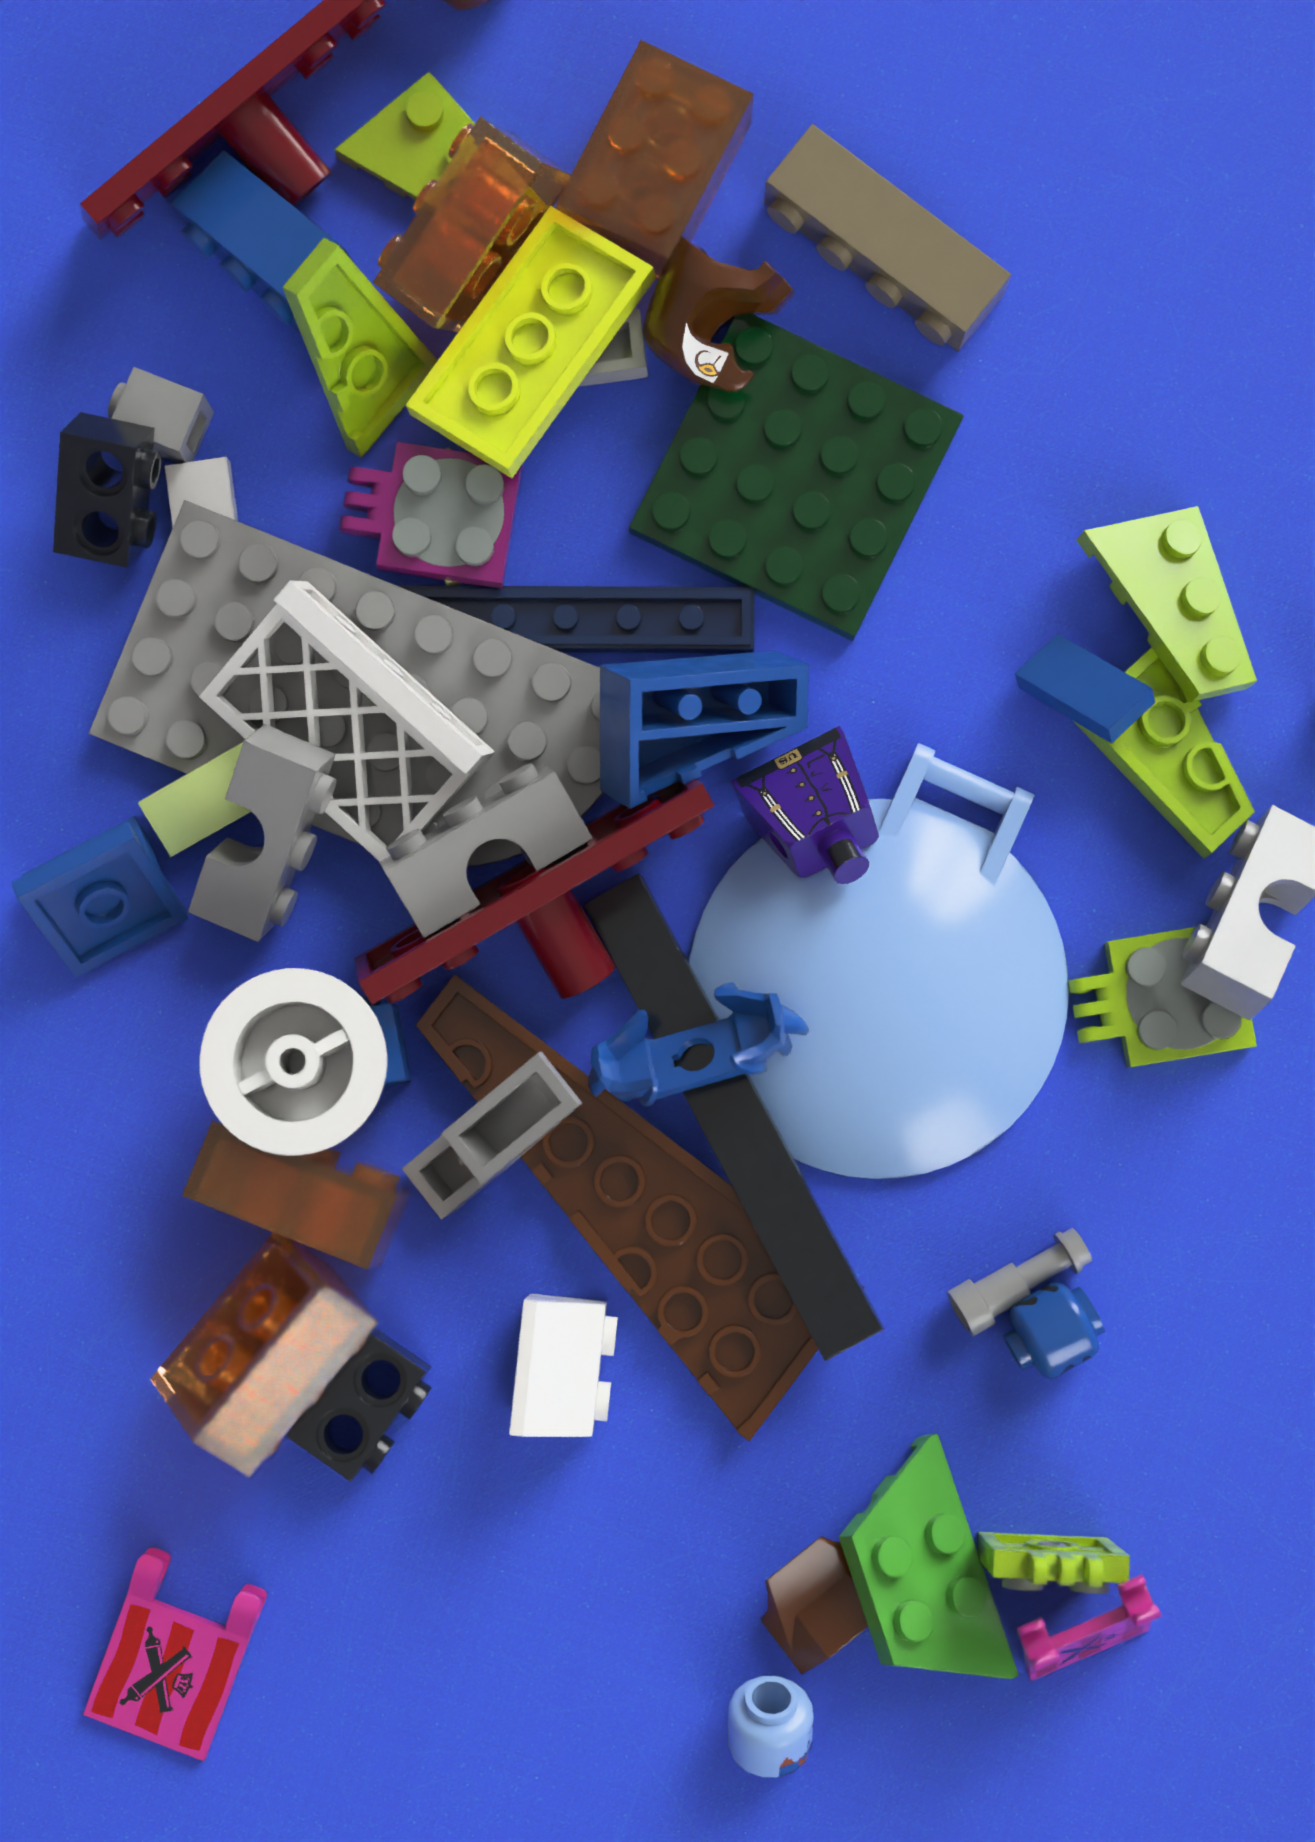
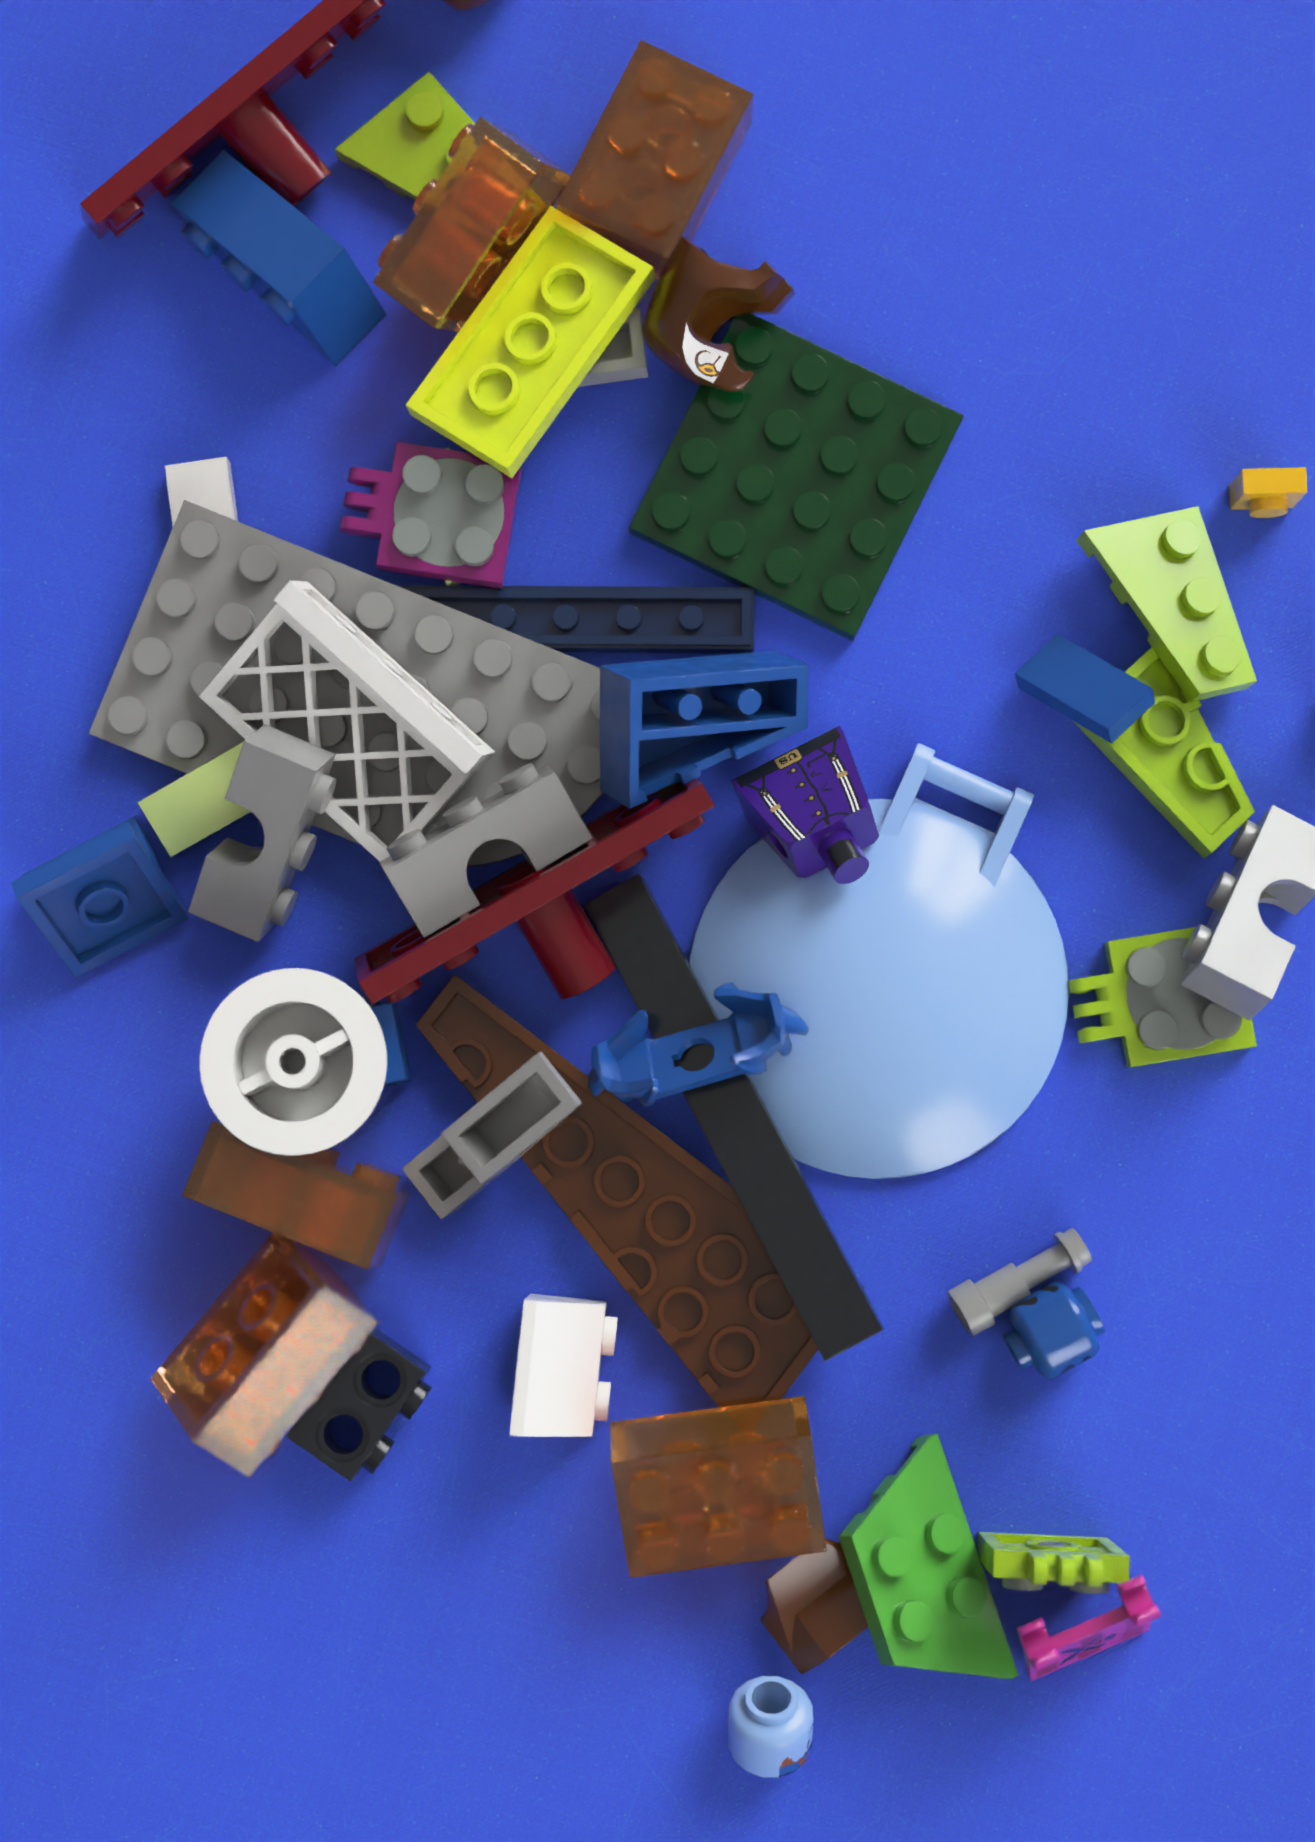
black brick [53,412,161,568] -> none
flag [83,1547,267,1761] -> none
light grey brick [108,367,214,464] -> none
lime wing [282,238,438,458] -> none
dark tan brick [764,124,1012,352] -> none
none -> clear orange brick [610,1396,827,1578]
none -> yellow plate [1229,467,1307,518]

